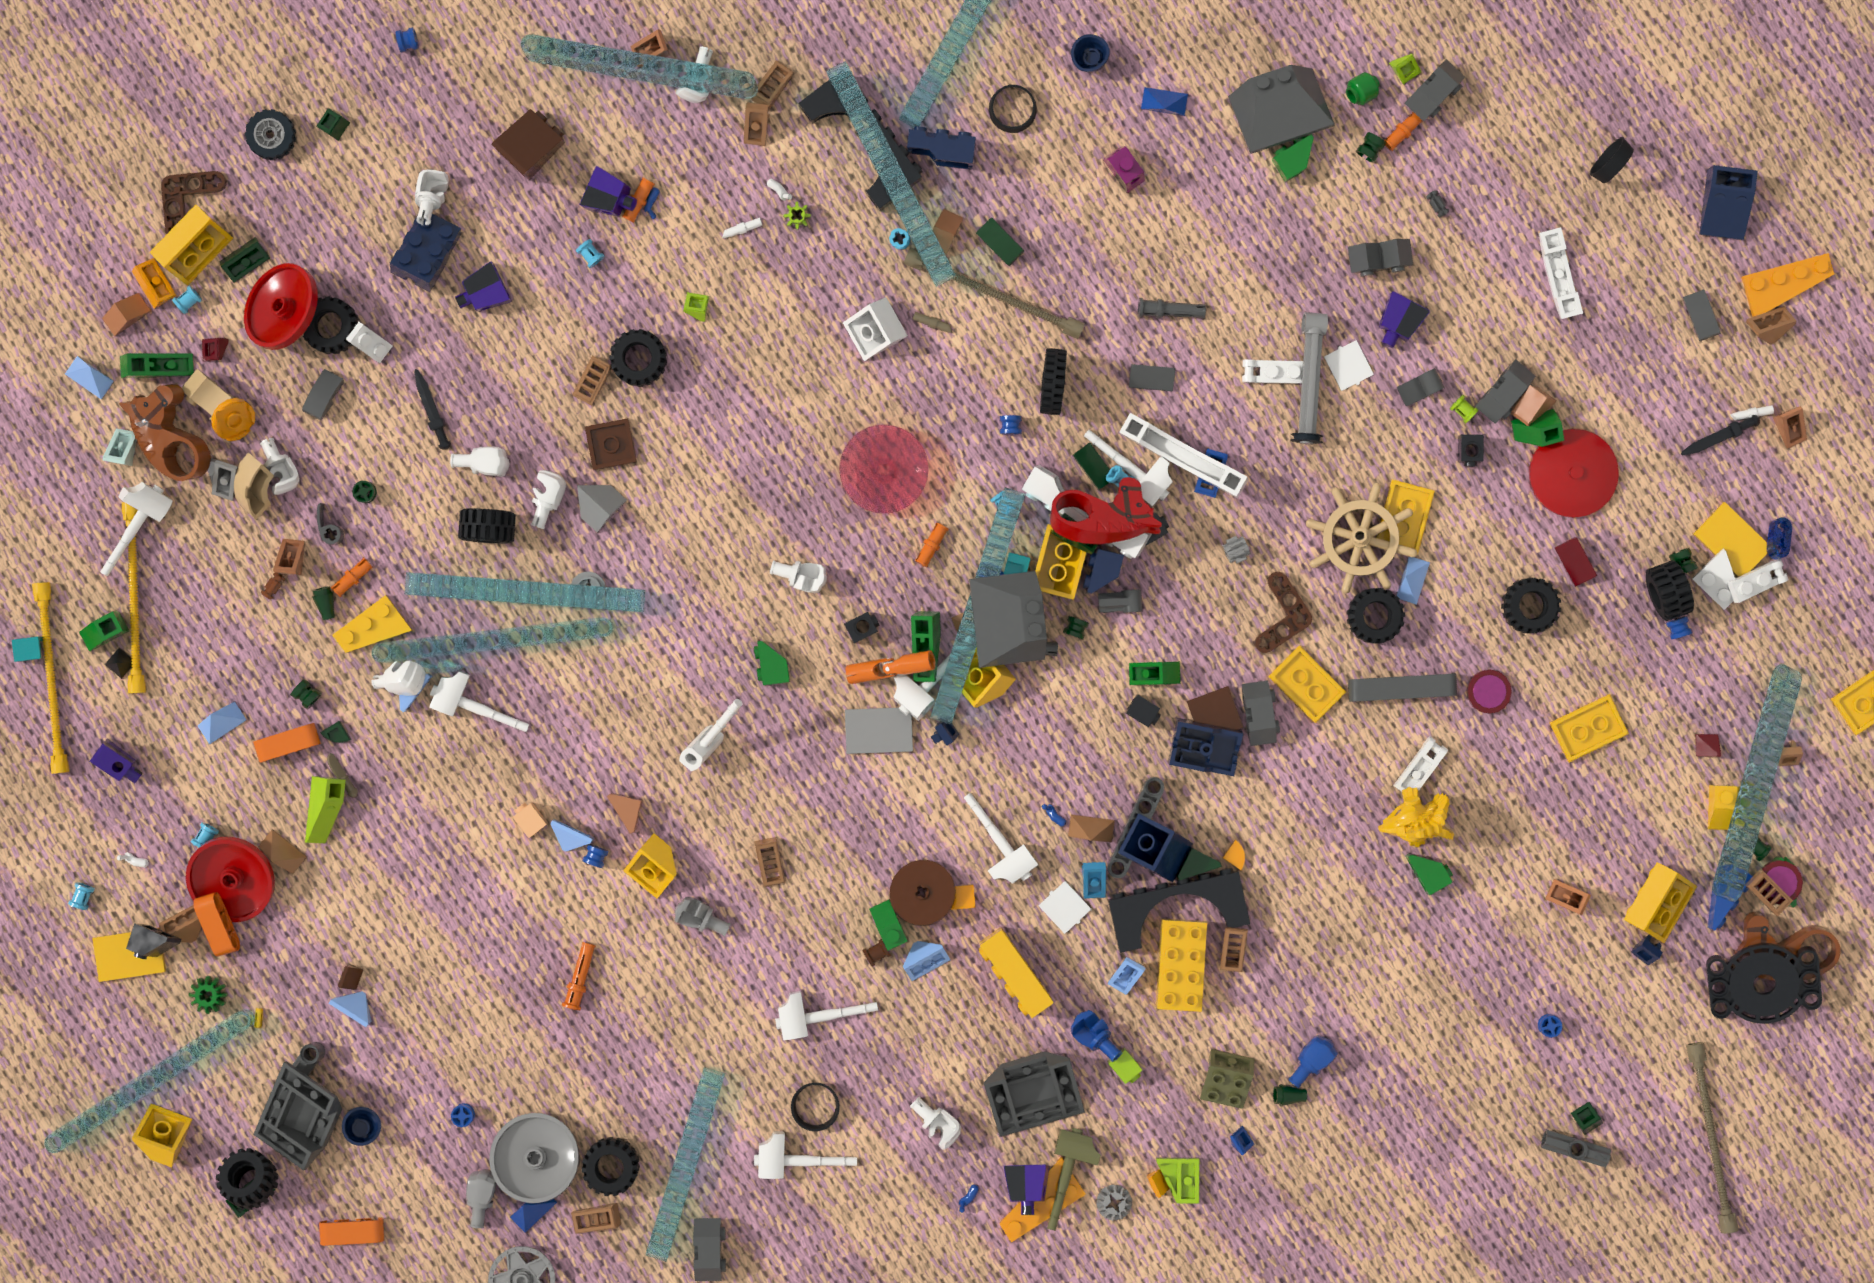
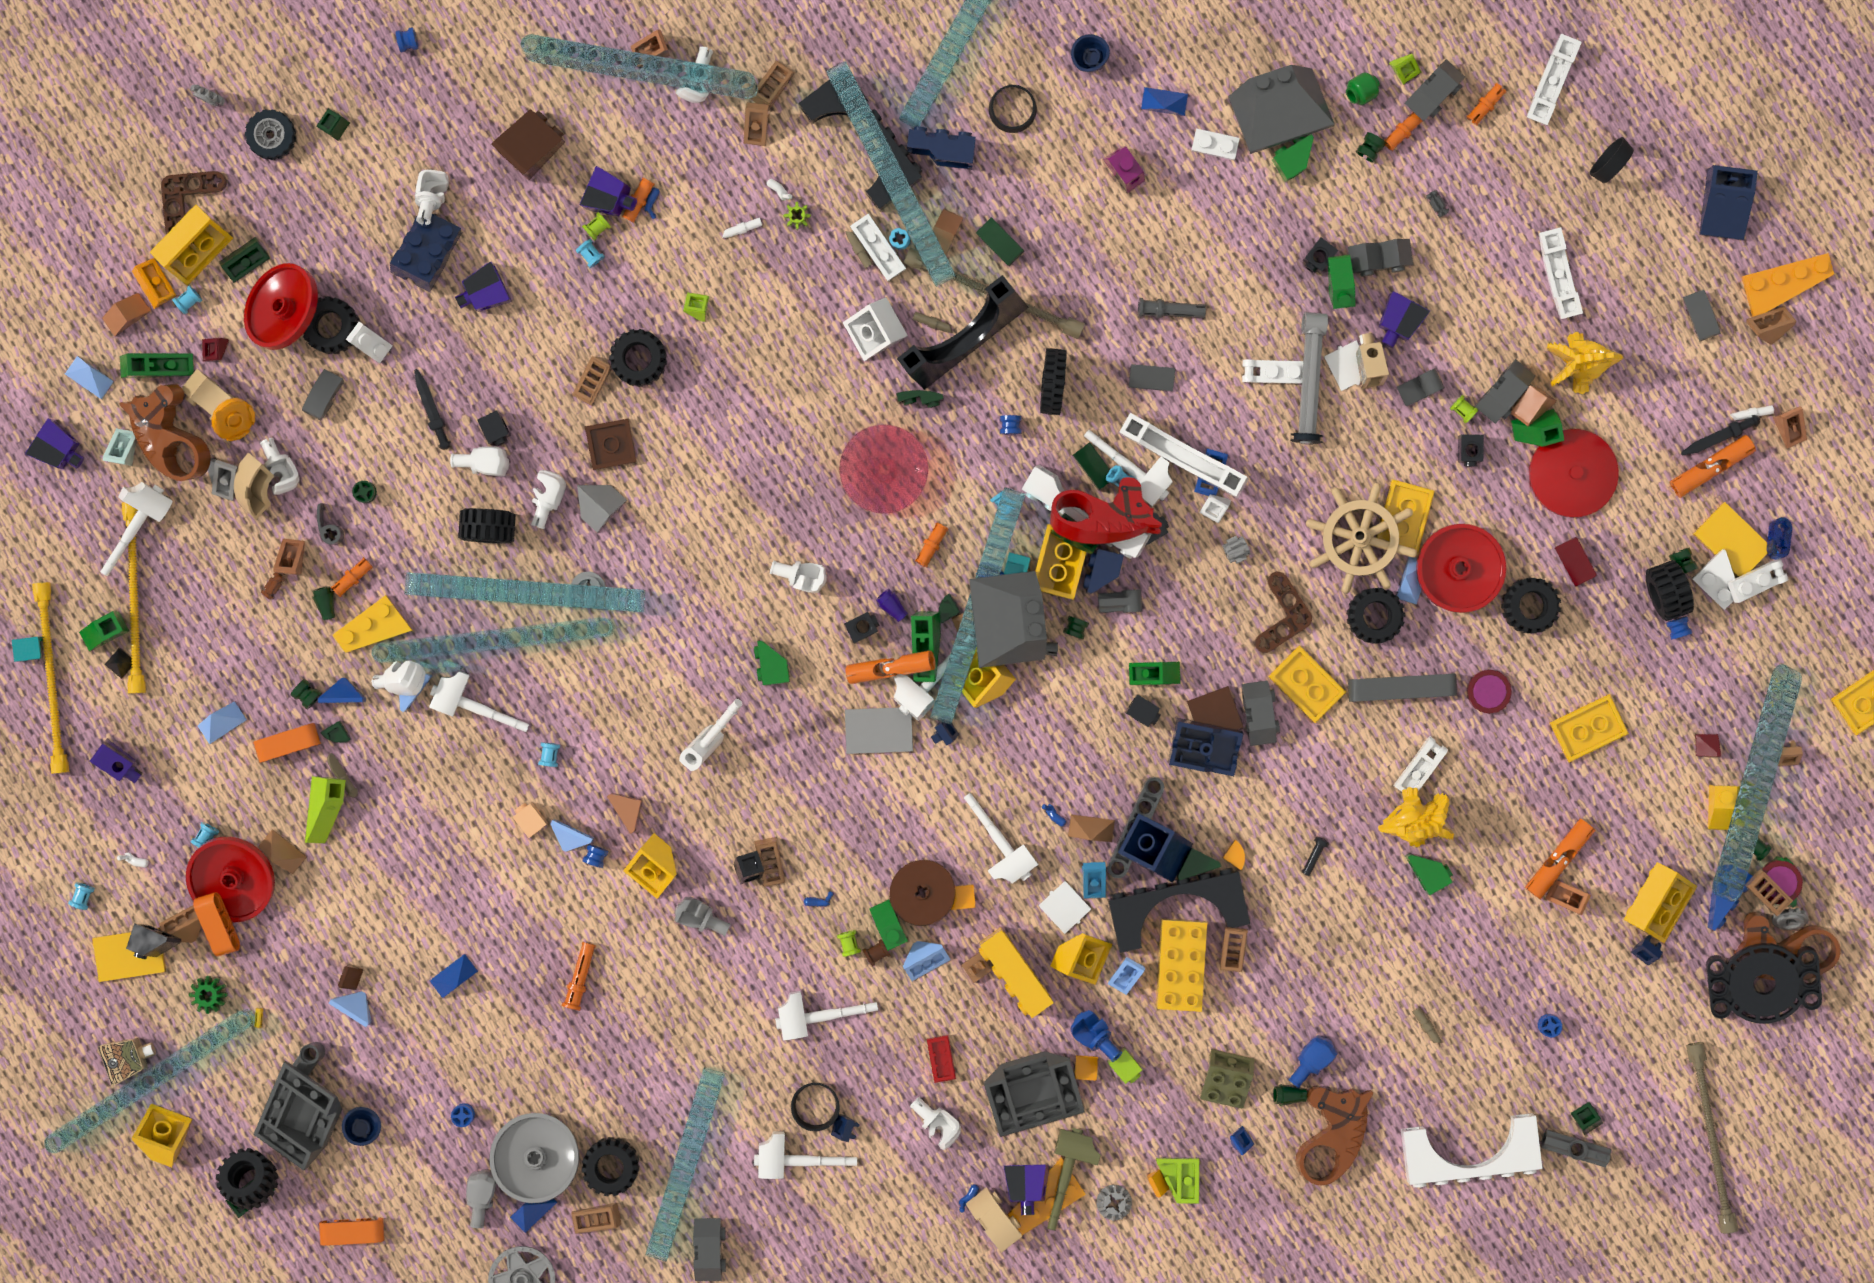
none -> torso [25,418,84,469]
none -> torso [98,1037,156,1086]
none -> light grey gear [190,84,225,107]
none -> blue slope [318,678,366,703]
none -> blue slope [429,954,478,998]
none -> black brick [477,410,511,447]
none -> medium azure bush [538,742,561,767]
none -> lime bush [582,212,611,241]
none -> black brick [733,851,764,885]
none -> blue piece [803,891,834,906]
none -> dark blue tile [831,1114,860,1142]
none -> lime bush [837,930,861,957]
none -> dark tan piece [845,231,873,269]
none -> white plate [850,214,906,281]
none -> dark purple cone [876,589,908,622]
none -> dark green slope [896,390,944,408]
none -> black arch [897,275,1029,390]
none -> red plate [926,1035,956,1083]
none -> dark green tile [939,594,960,623]
none -> medium nougat tile [961,952,992,983]
none -> tan brick [966,1187,1022,1253]
none -> yellow slope [1050,933,1113,985]
none -> light orange slope [1074,1055,1098,1081]
none -> white plate [1191,128,1240,161]
none -> white slope [1199,494,1231,523]
none -> dark orange animal [1295,1086,1373,1186]
none -> black brick [1302,237,1338,274]
none -> black piece [1302,836,1330,876]
none -> green slope [1328,255,1356,309]
none -> tan torso [1356,333,1389,389]
none -> white arch [1401,1113,1542,1188]
none -> dark tan piece [1412,1007,1442,1043]
none -> red dish [1416,524,1506,613]
none -> orange pin [1466,83,1507,126]
none -> orange piece [1525,818,1596,900]
none -> white slope [1527,34,1582,125]
none -> yellow piece [1547,332,1624,394]
none -> orange piece [1670,435,1756,498]
none -> light grey gear [1772,908,1809,930]

